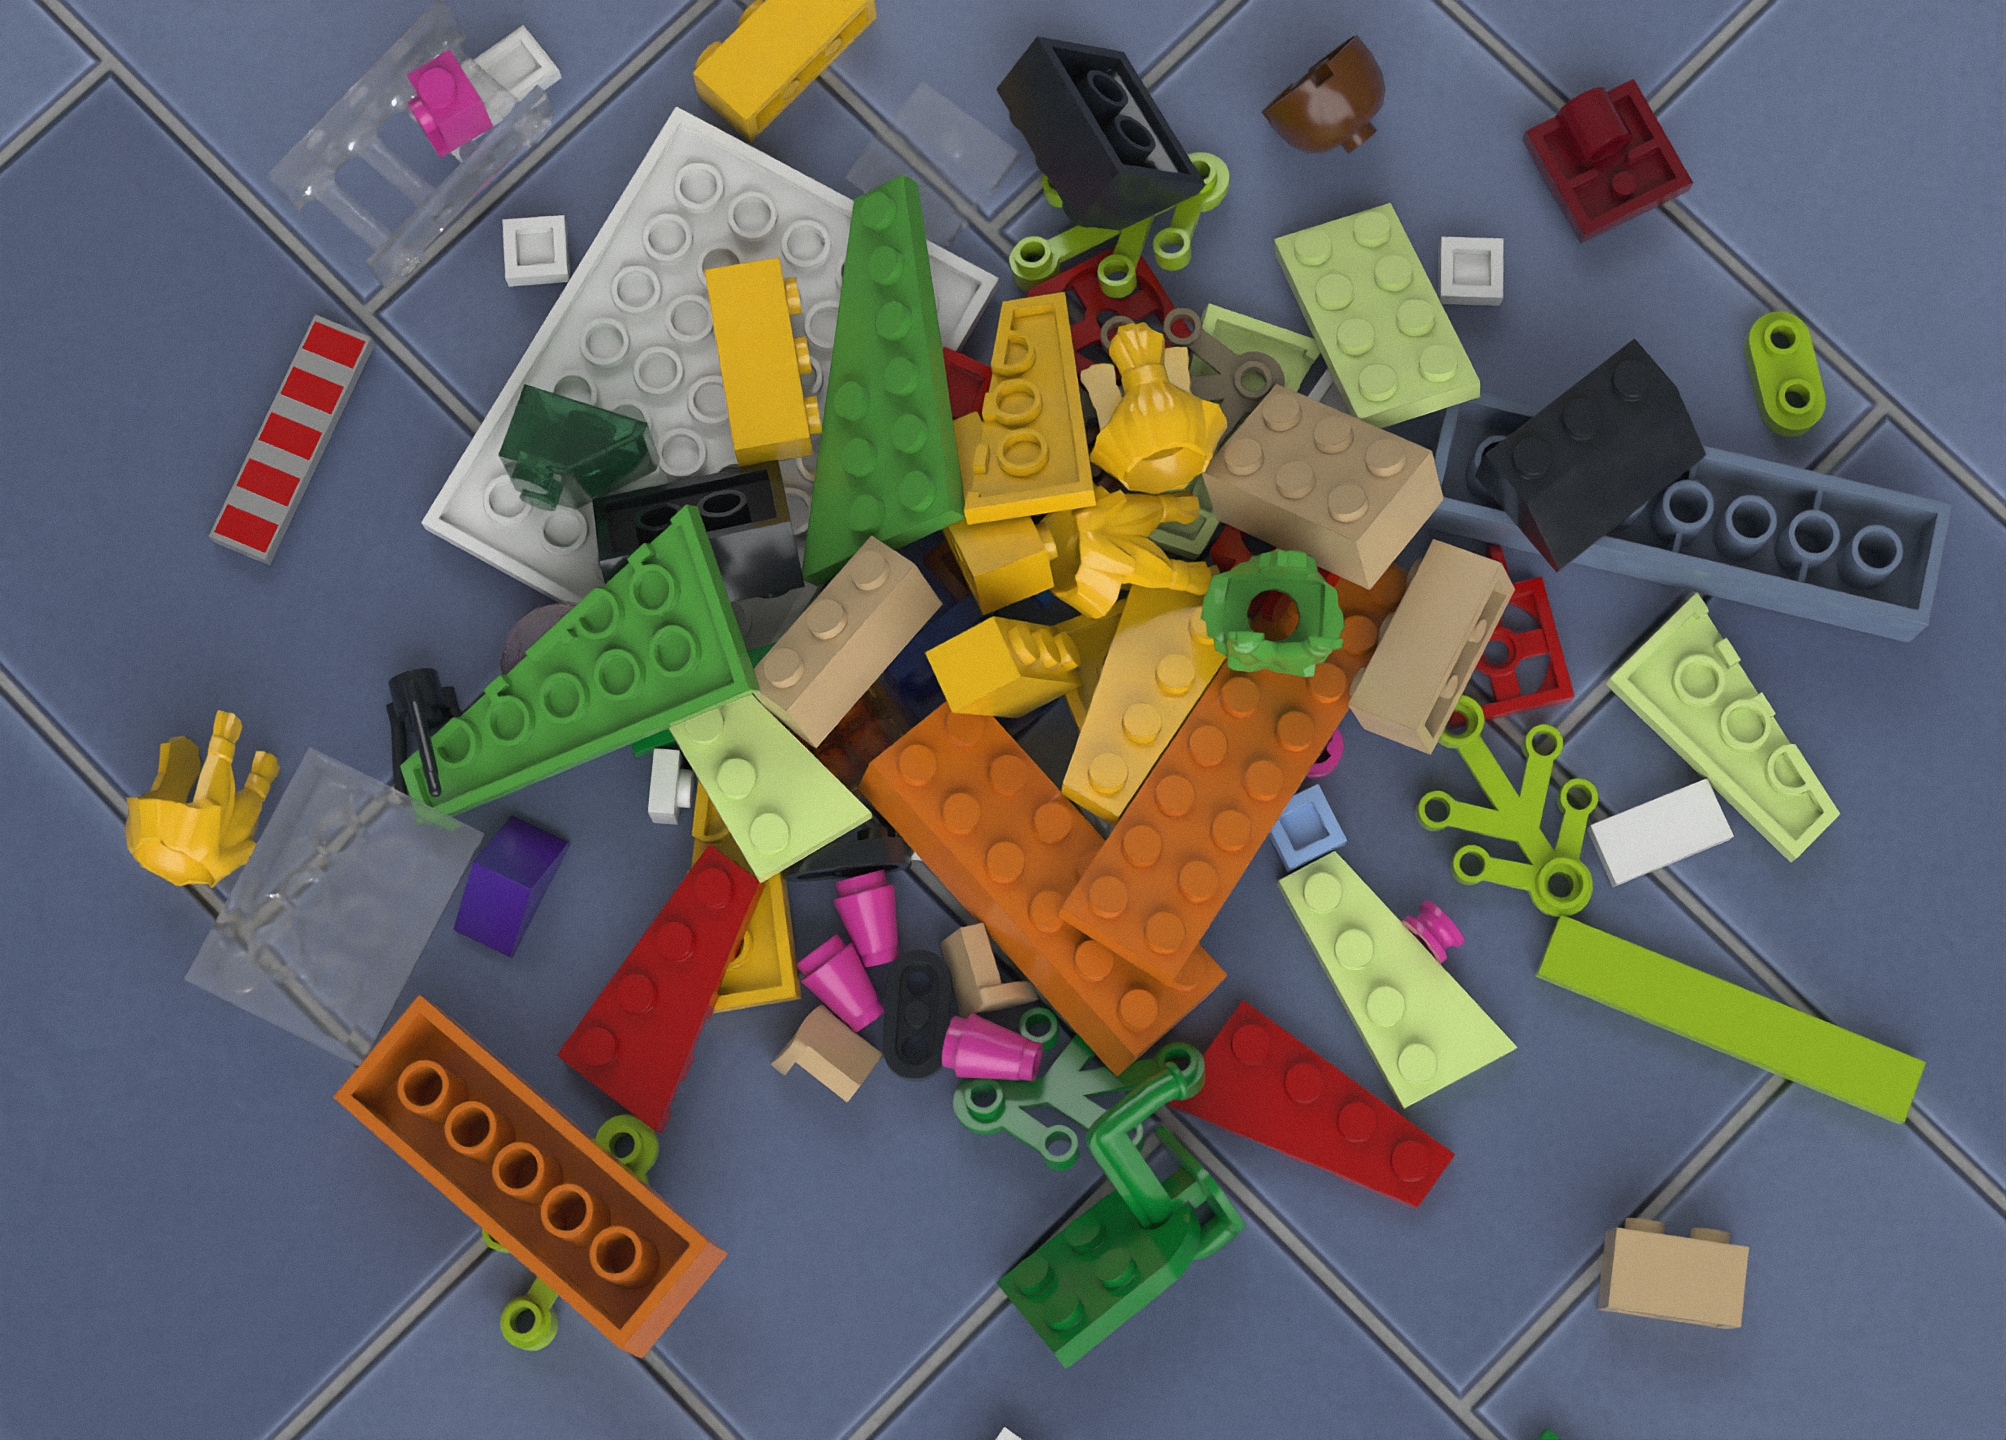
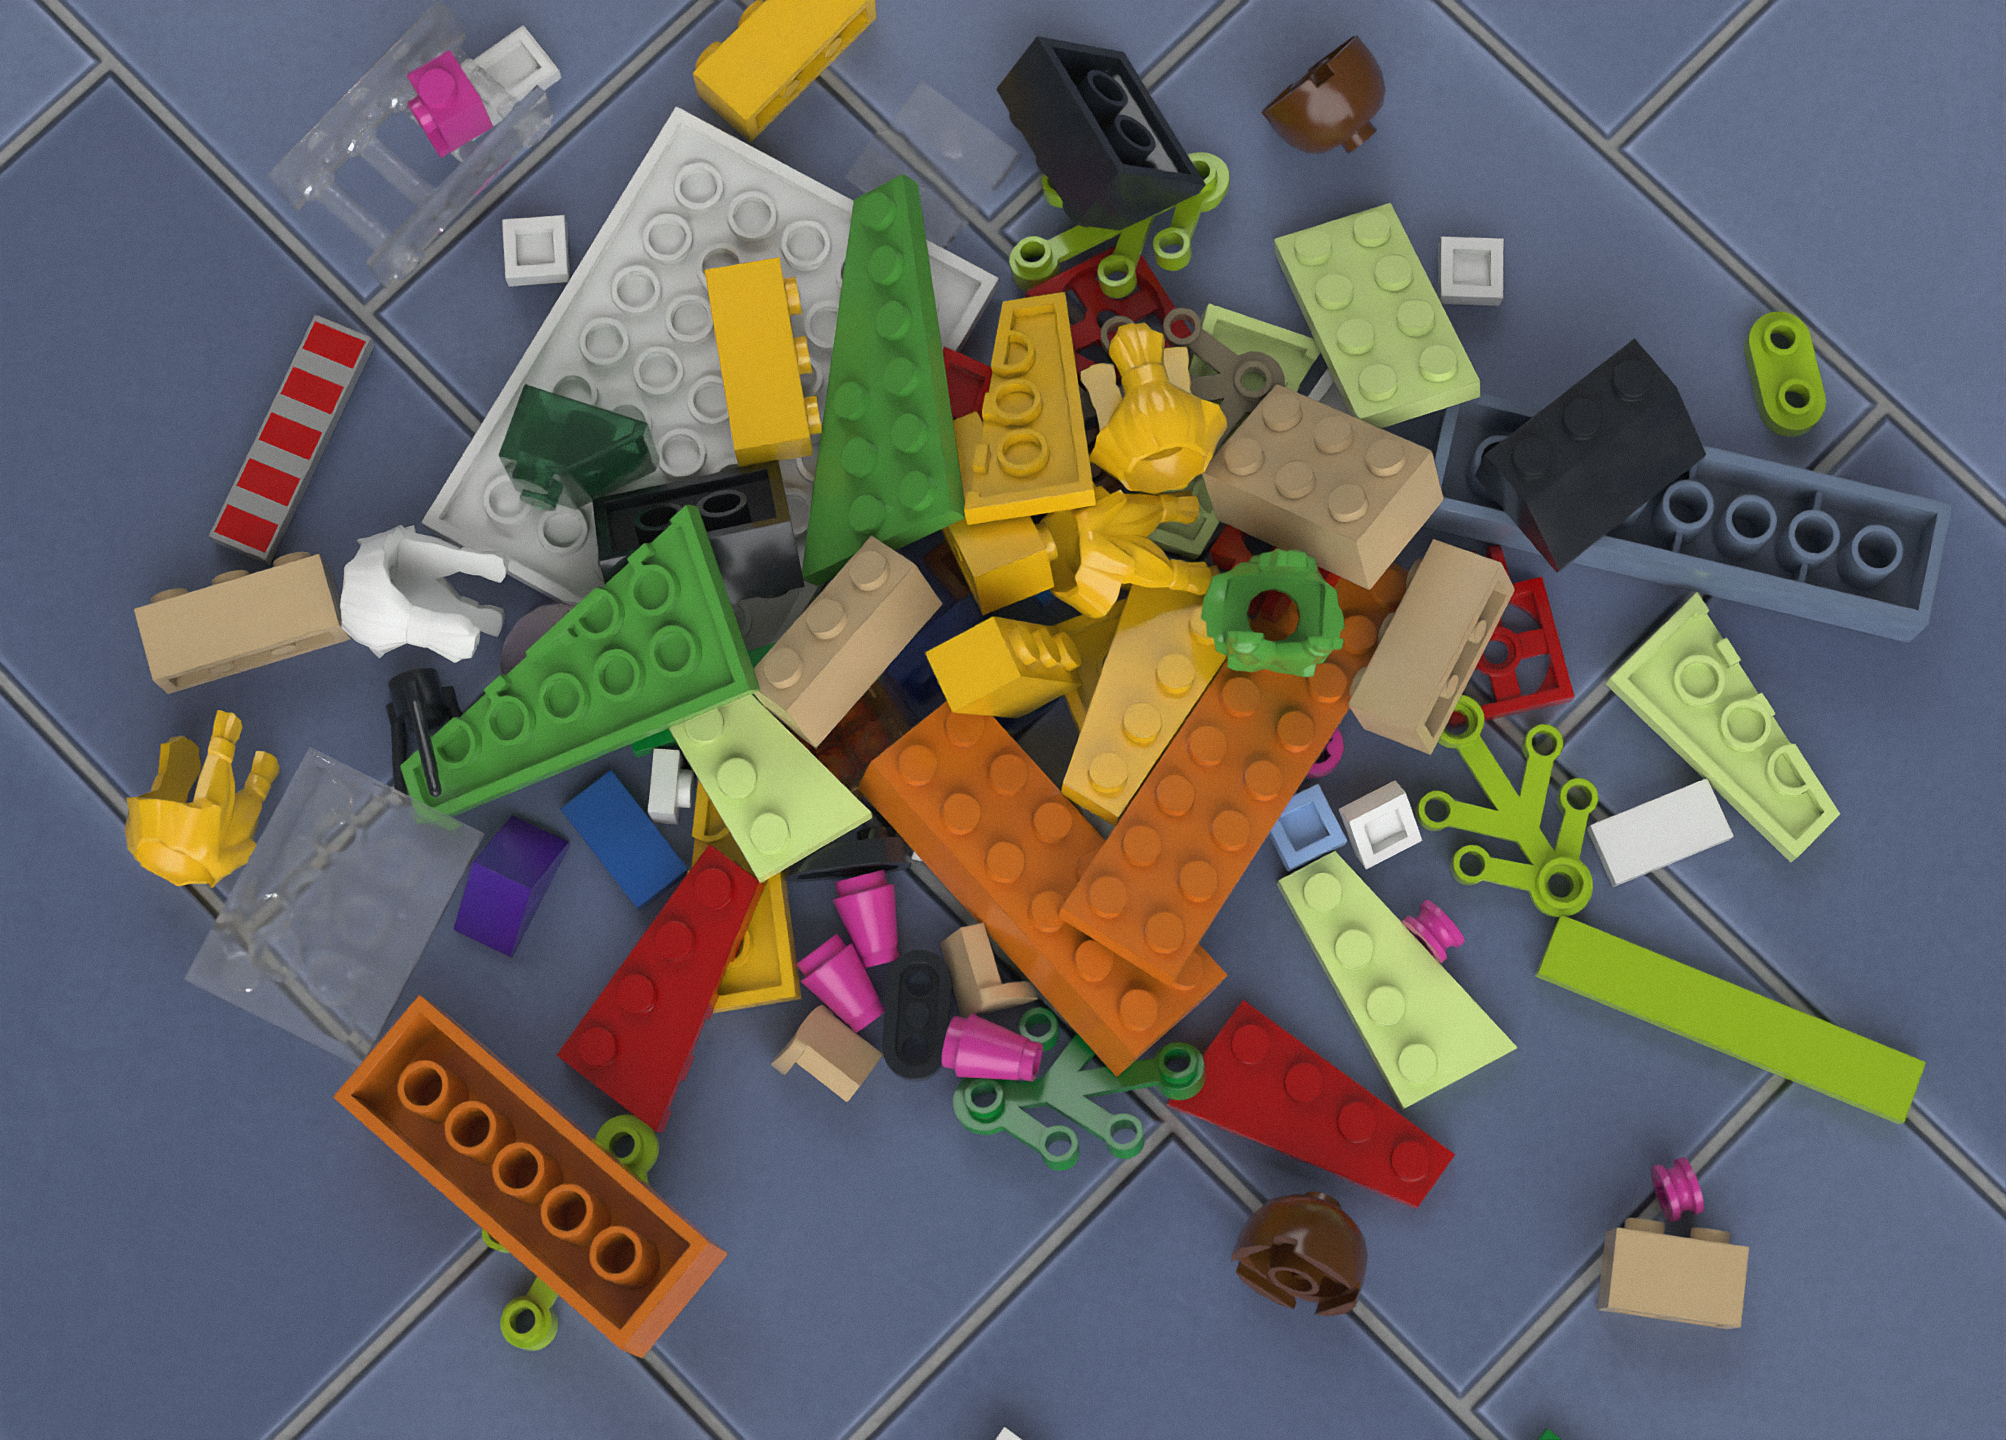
green plate [996,1062,1246,1369] -> none
dark red plate [1522,79,1693,244] -> none
none -> tan brick [134,552,351,694]
none -> white piece [340,525,509,663]
none -> blue tile [560,770,689,912]
none -> reddish brown cylinder [1232,1191,1368,1316]
none -> white plate [1339,780,1422,869]
none -> dark pink bush [1651,1157,1704,1223]

